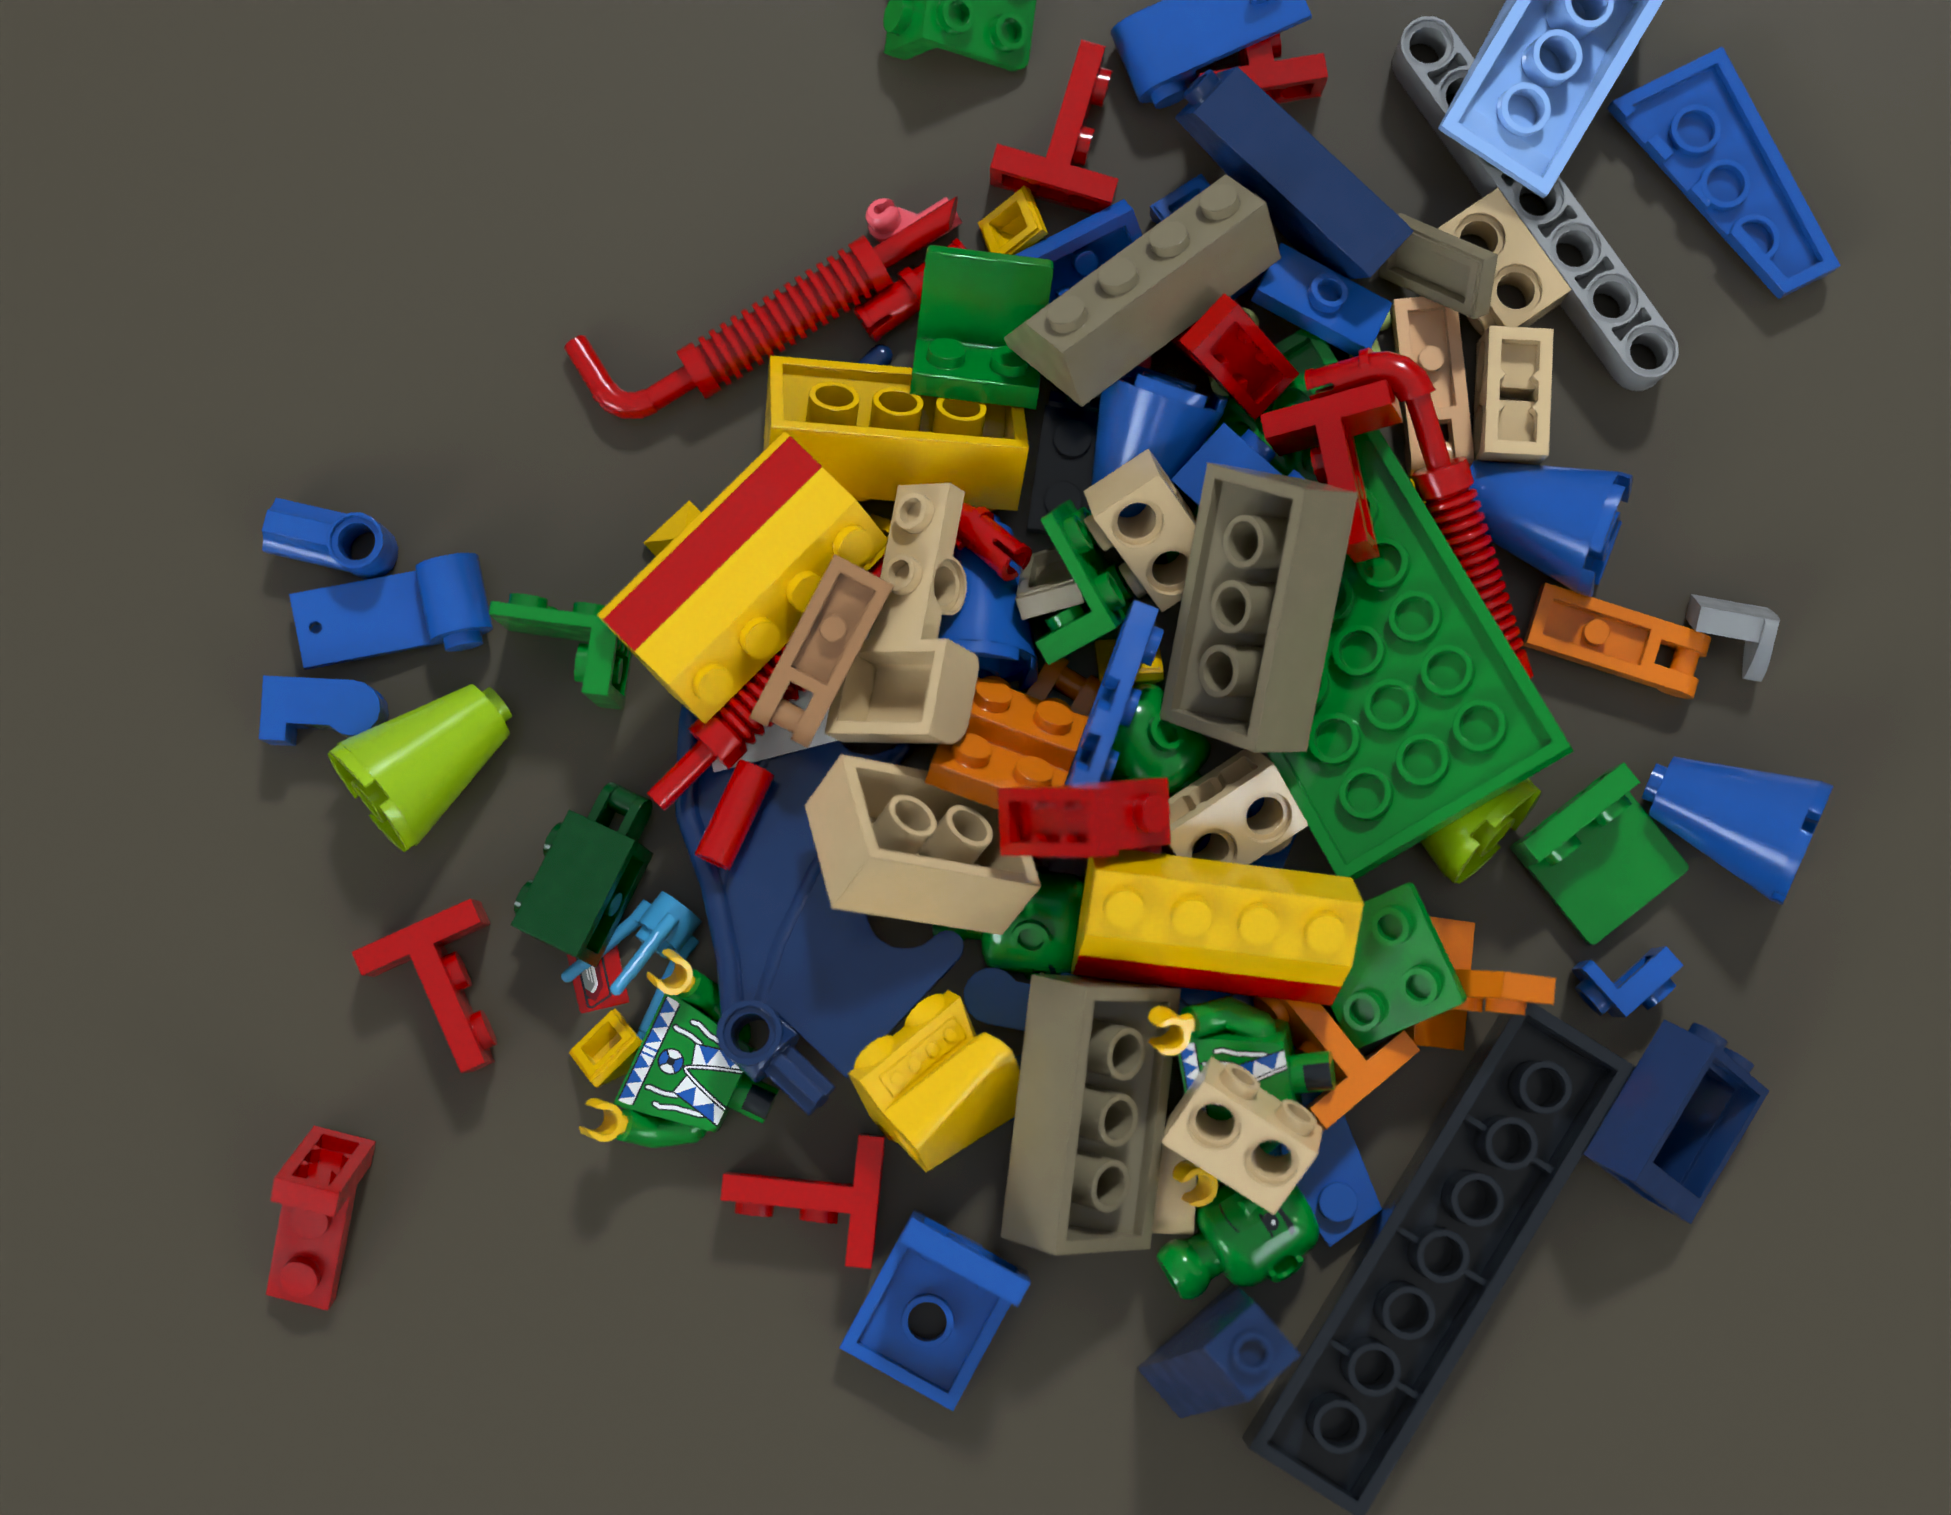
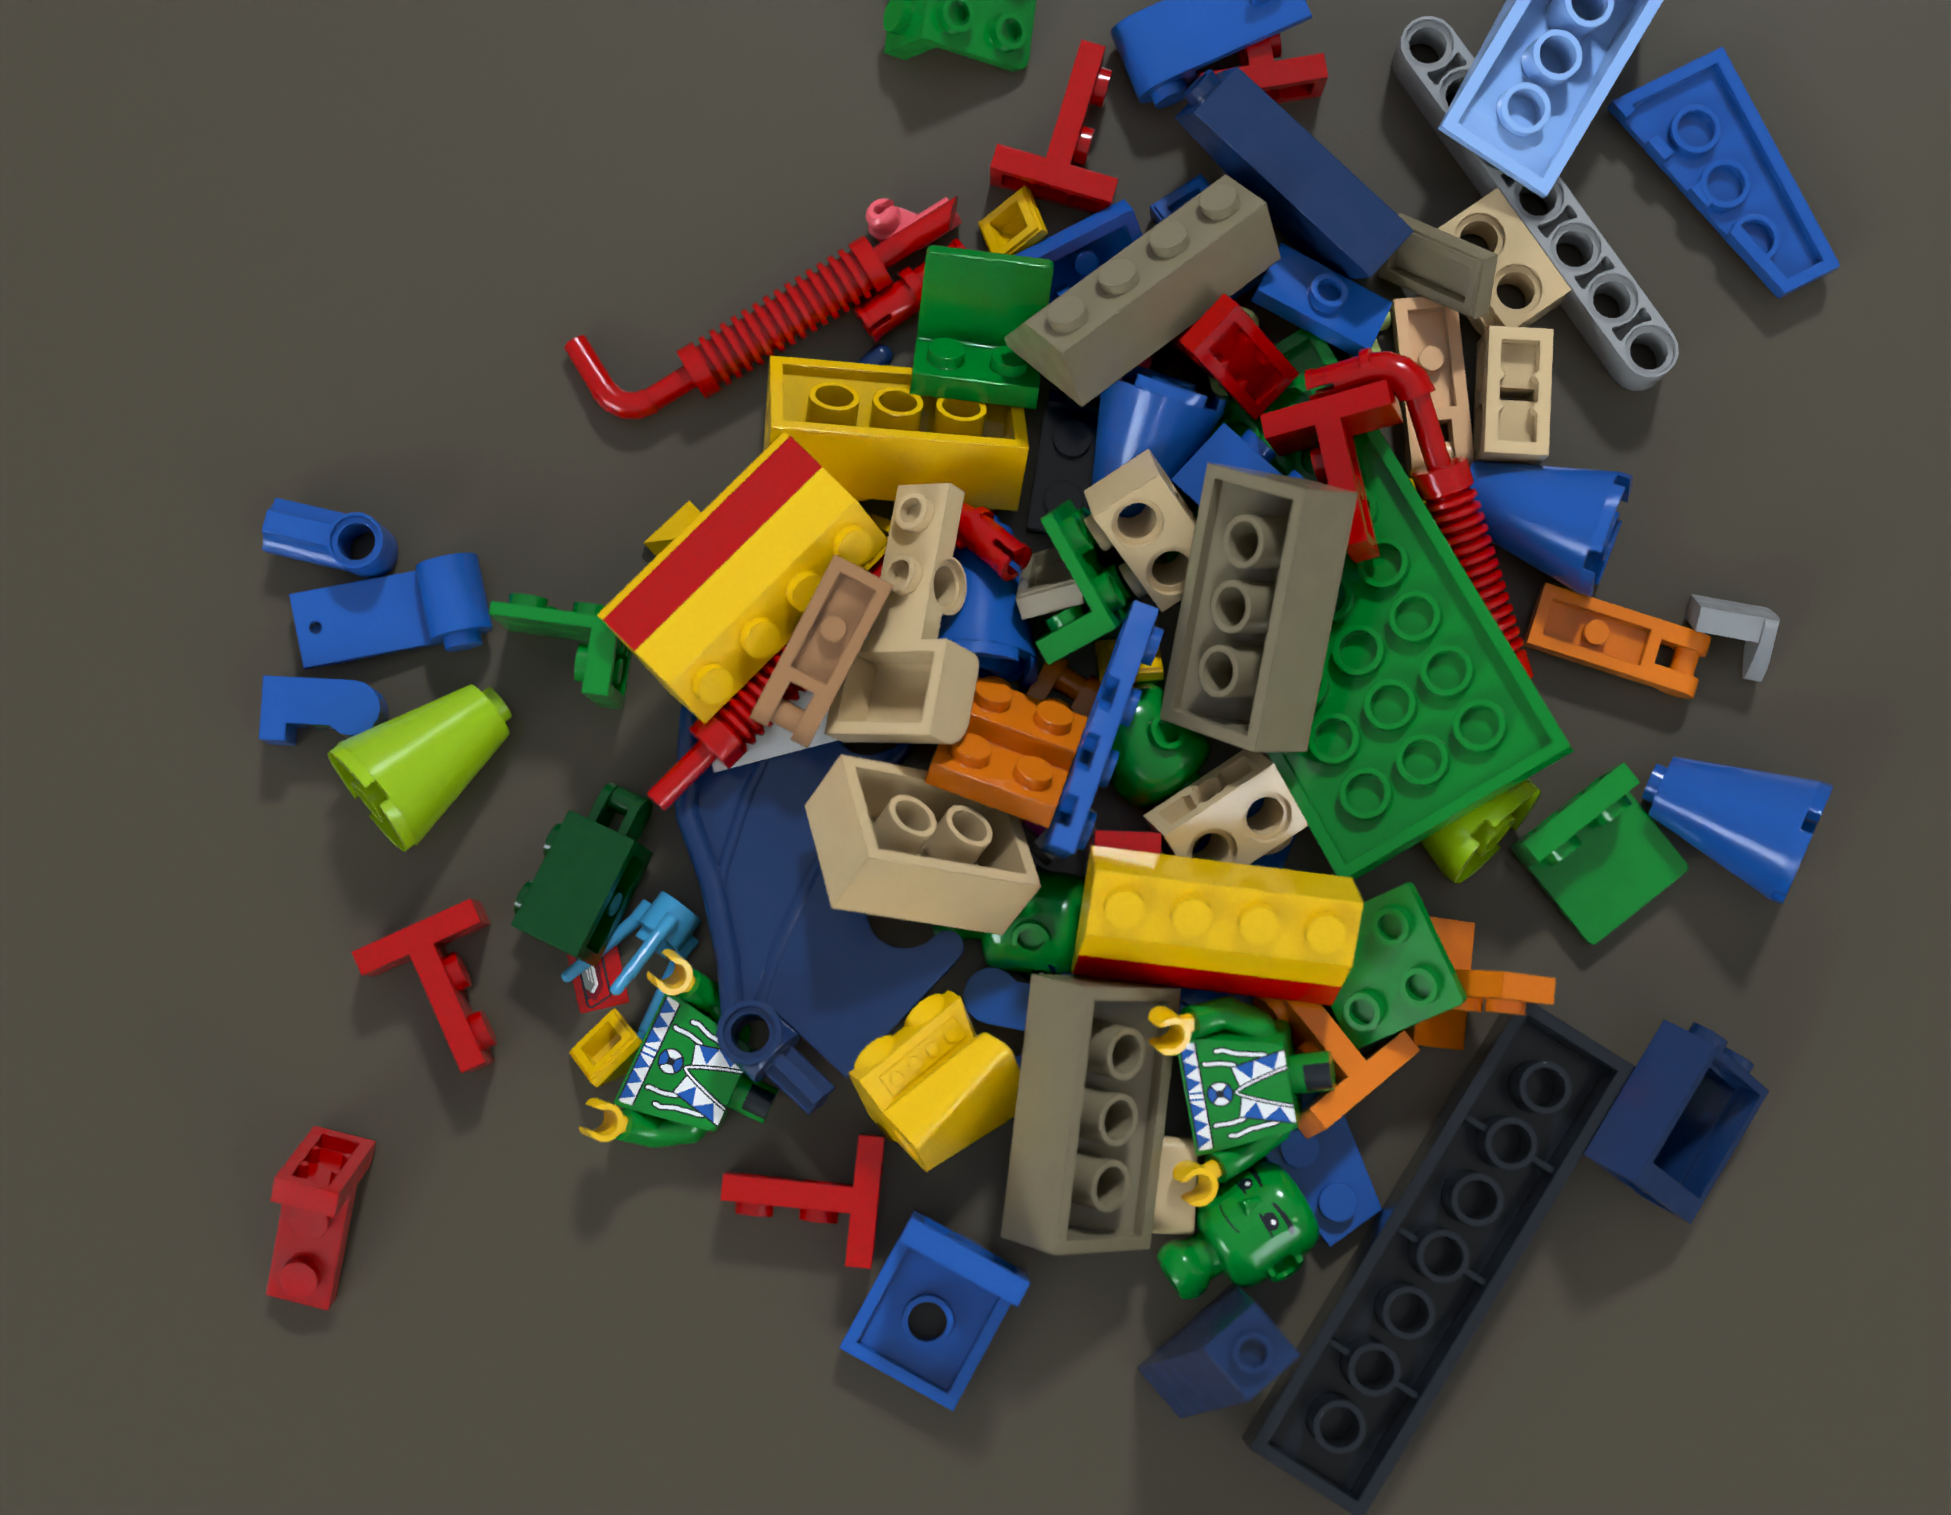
red axle [694,760,774,870] -> none
red bracket [998,778,1171,857] -> none
tan brick [1161,1056,1323,1215] -> none
blue bracket [1571,946,1684,1018] -> none

